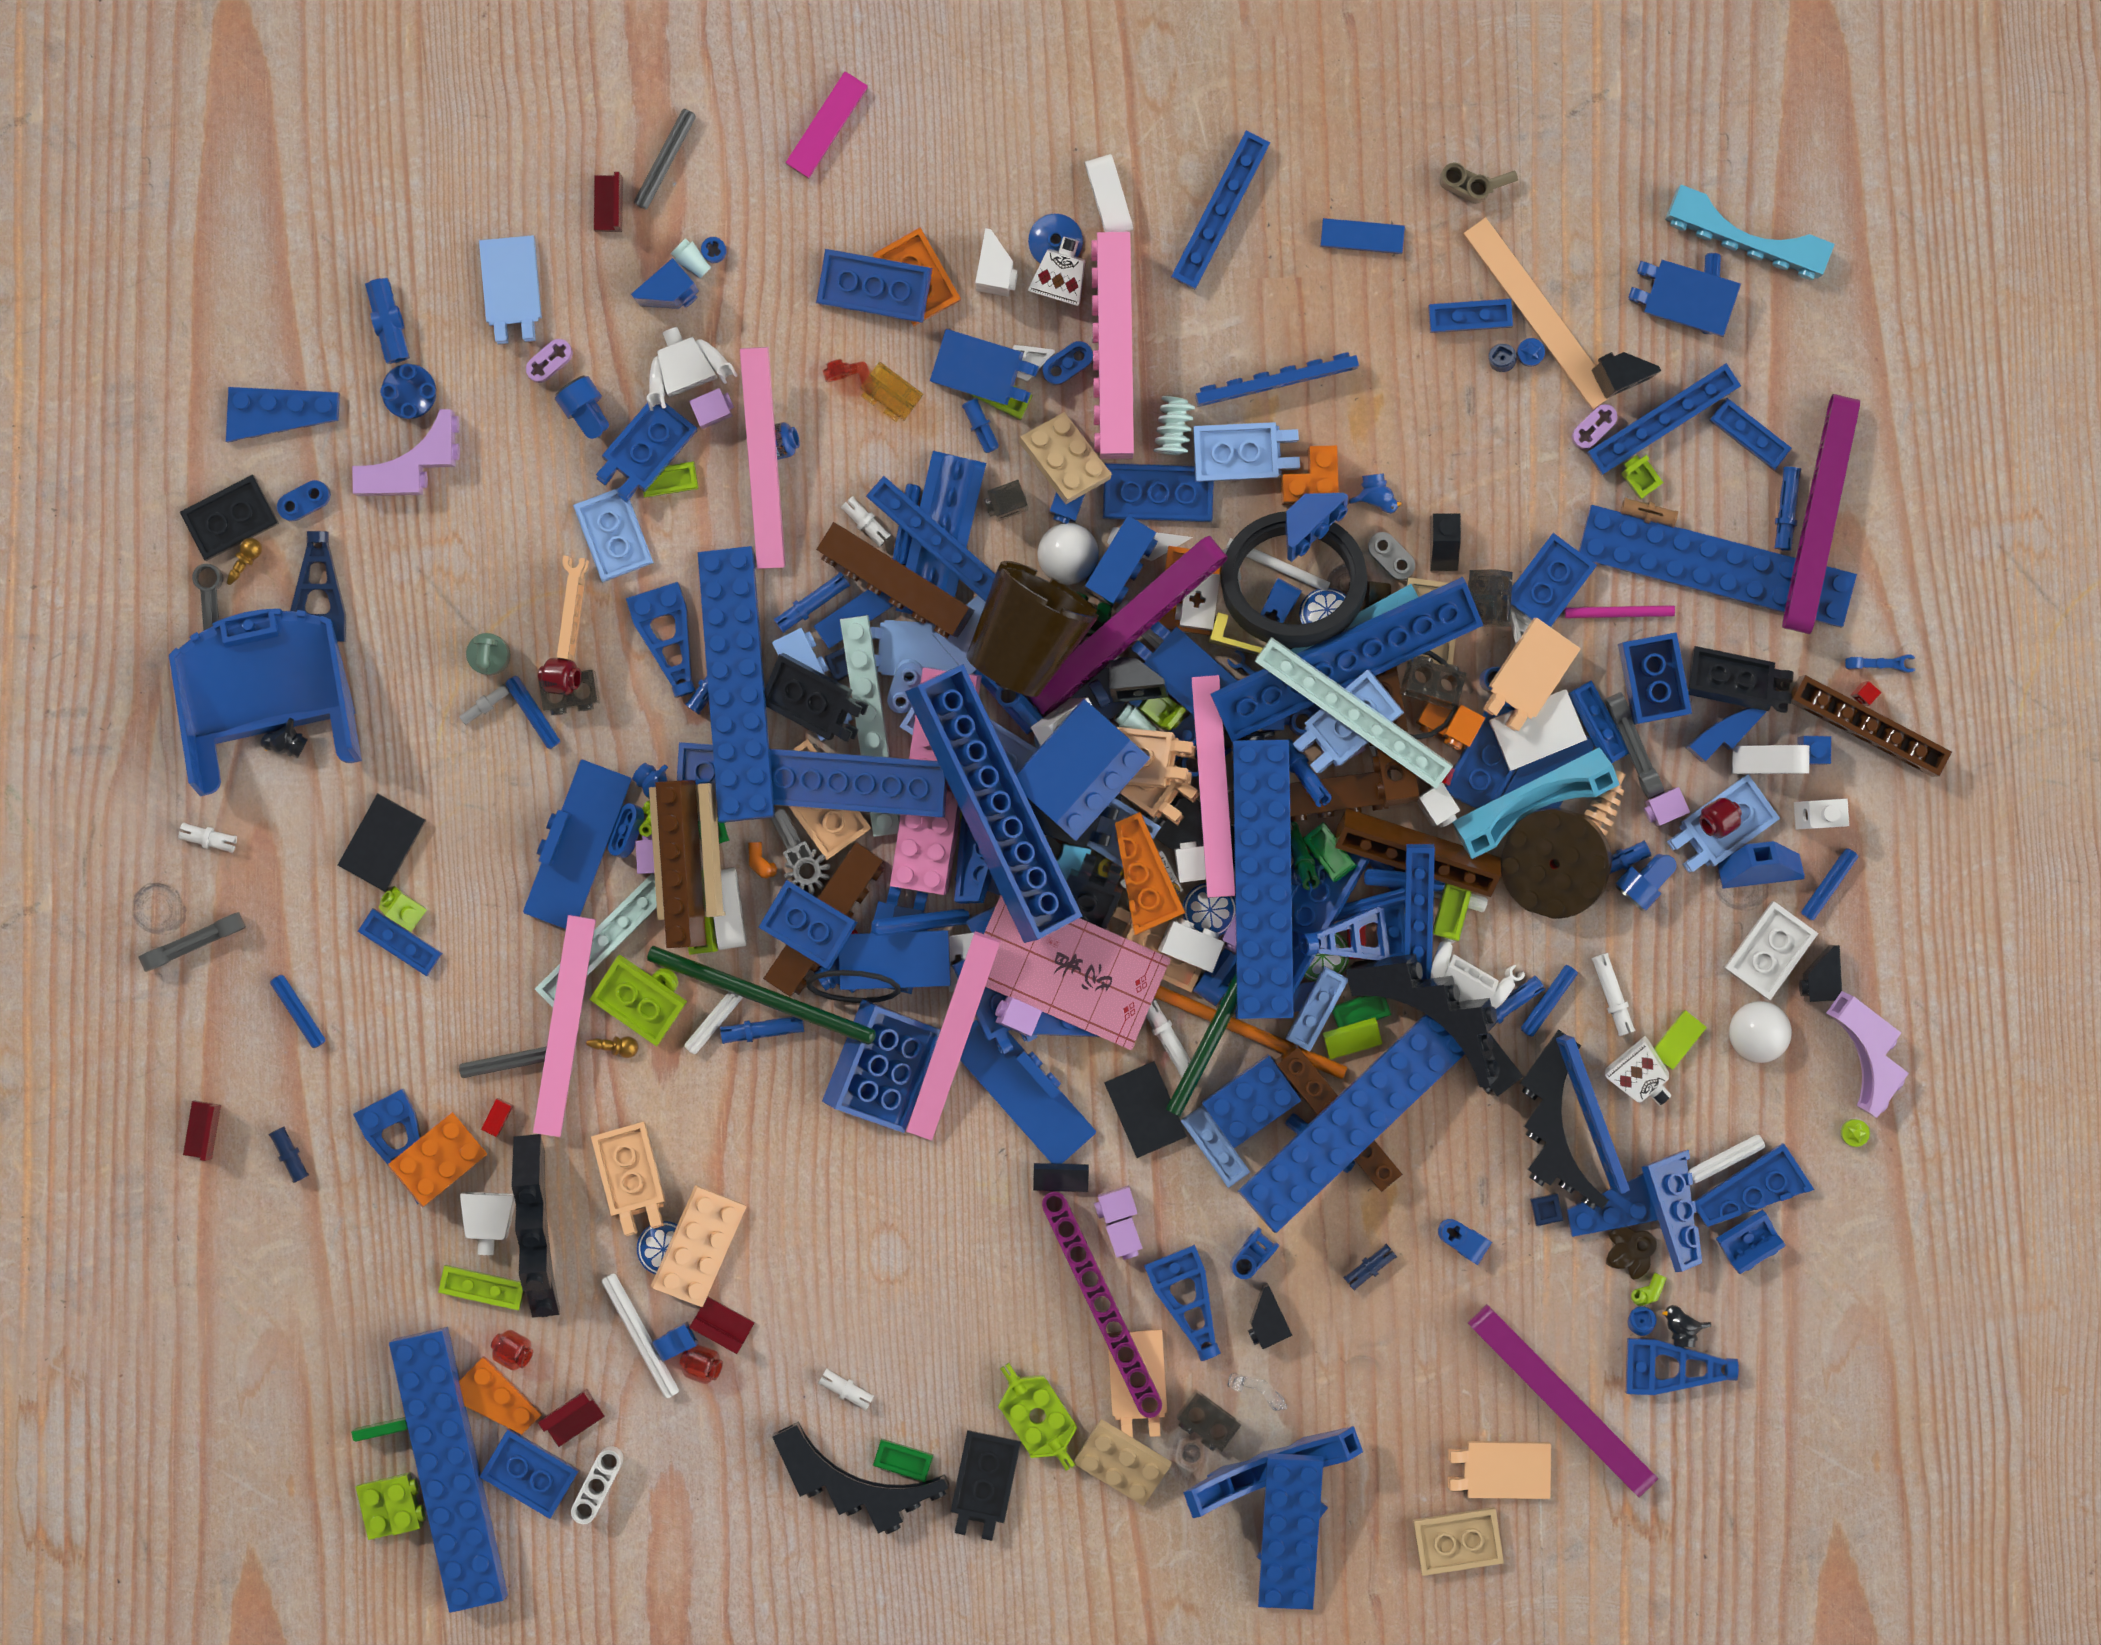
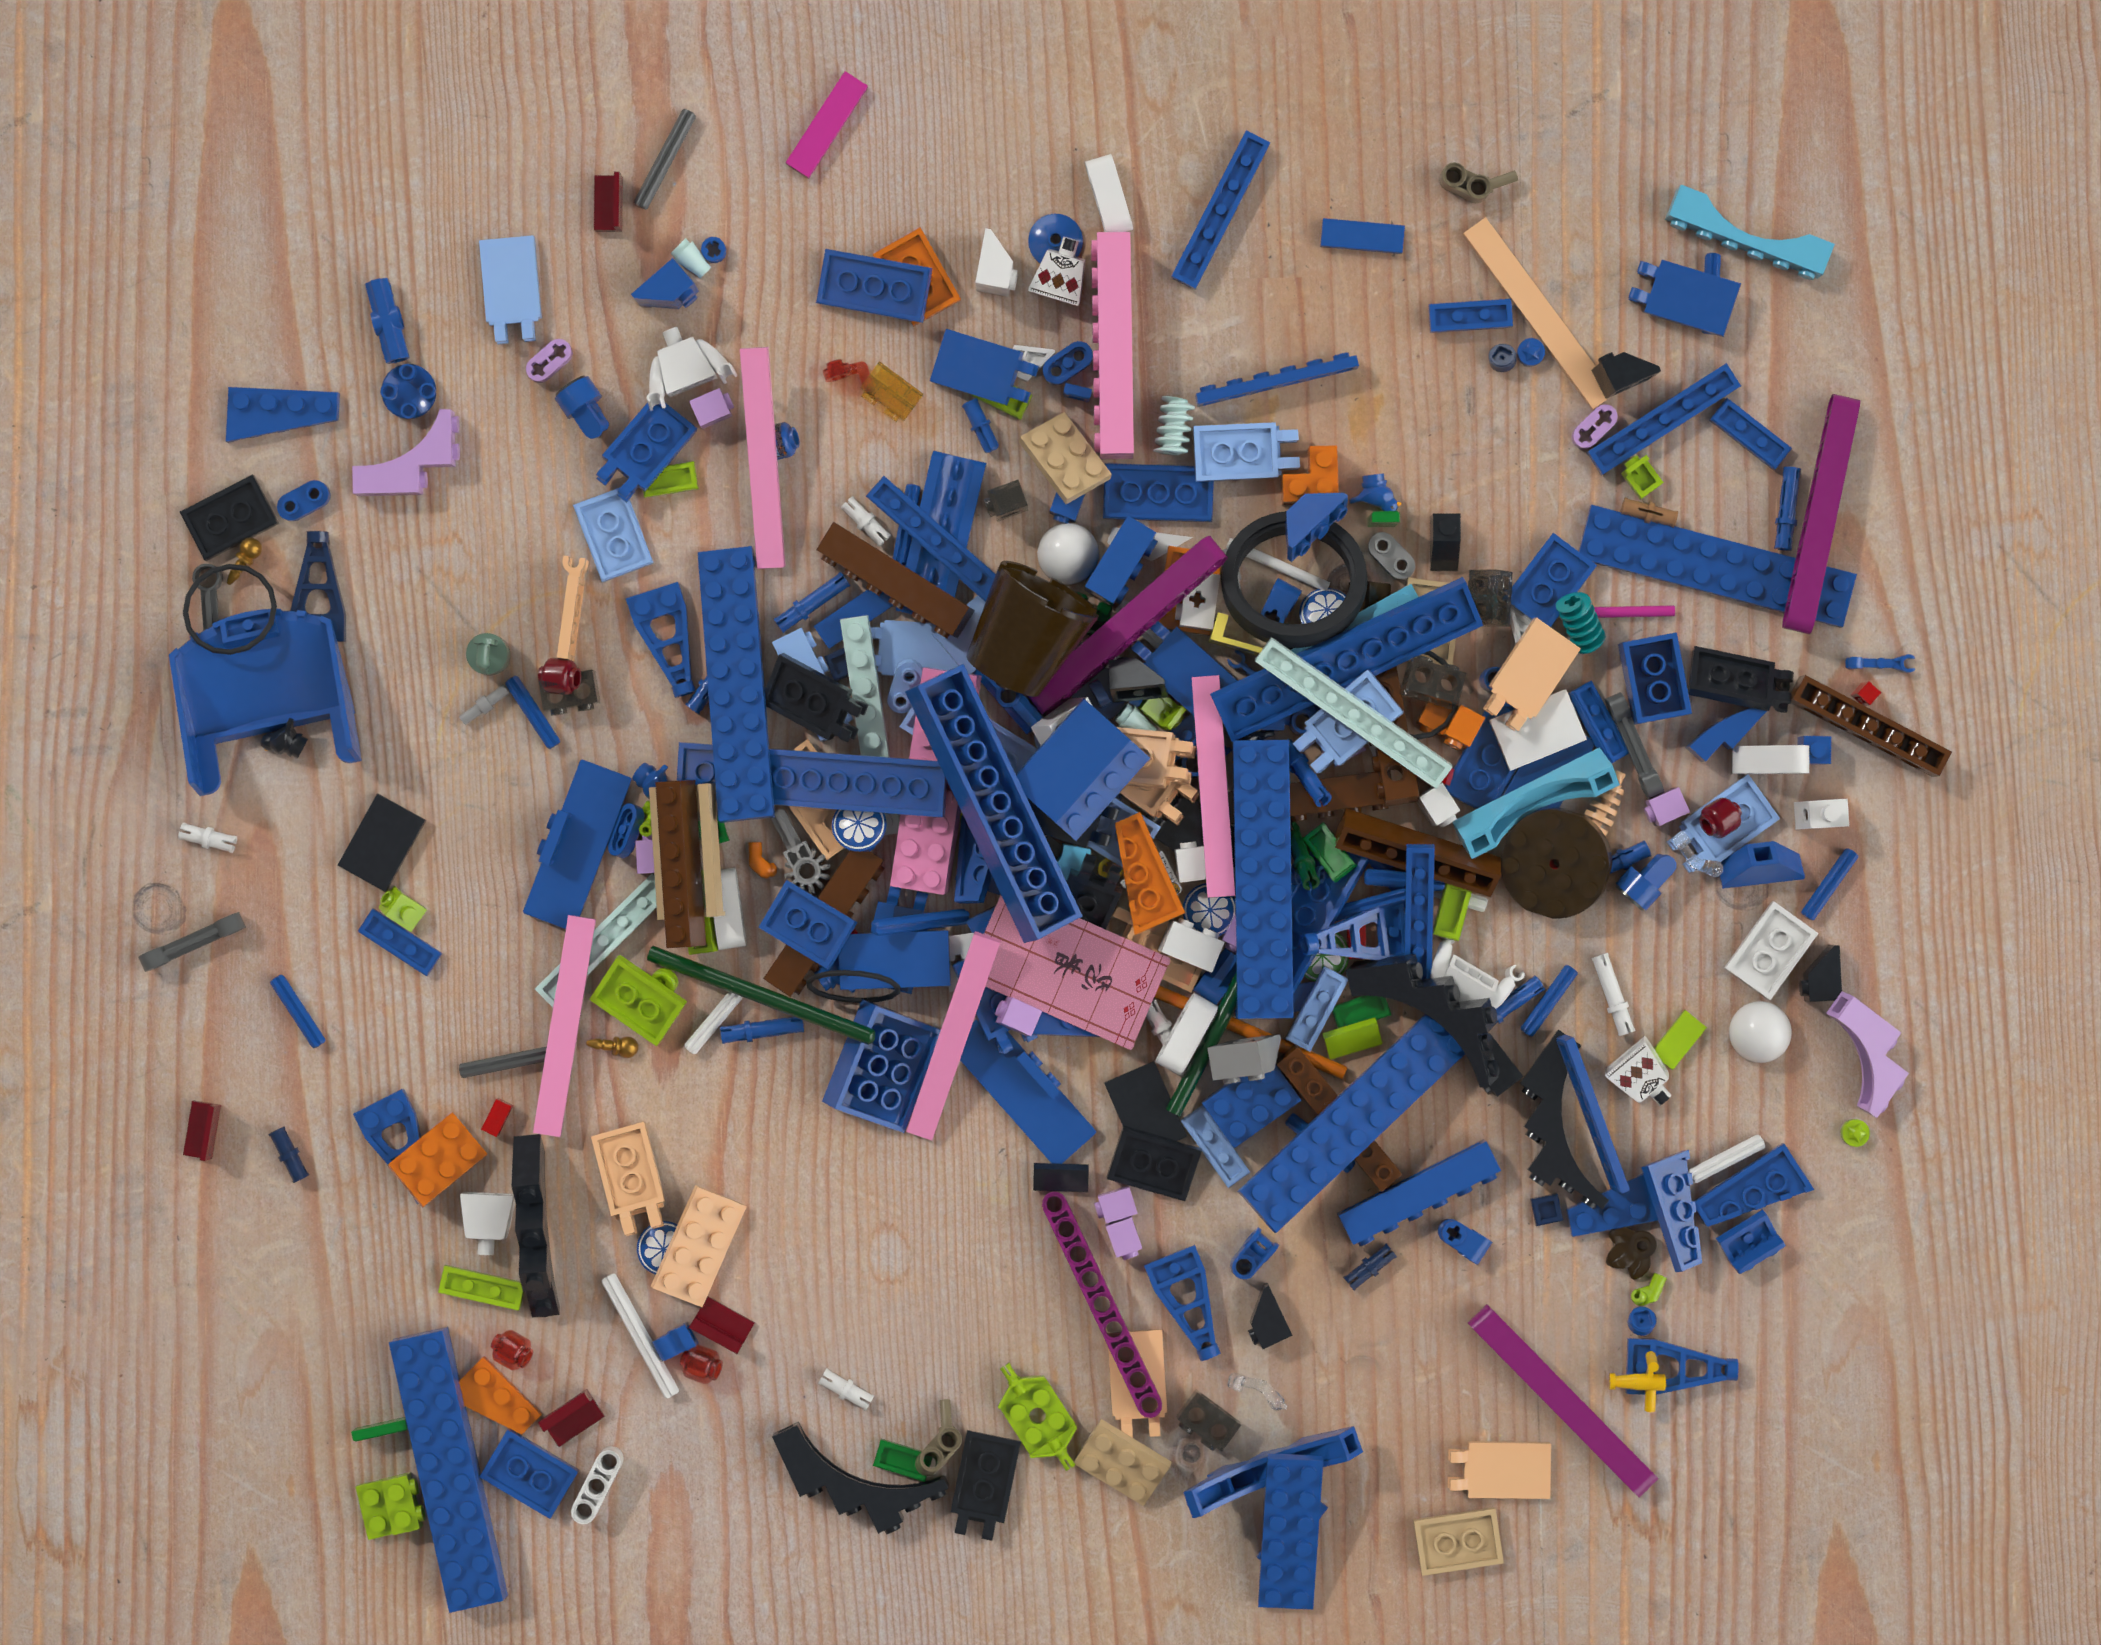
black animal [1662,1305,1711,1347] -> none
none -> black piece [183,564,277,655]
none -> dish [832,809,887,852]
none -> dark tan beam [915,1399,962,1476]
none -> blue tile [1063,383,1092,402]
none -> black tile [1106,1126,1202,1201]
none -> white beam [1155,993,1218,1076]
none -> light grey slope [1208,1034,1281,1084]
none -> blue brick [1337,1139,1501,1246]
none -> green tile [1367,511,1400,527]
none -> teal piece [1556,592,1606,654]
none -> yellow piece [1609,1351,1666,1412]
none -> clear piece [1673,831,1723,877]

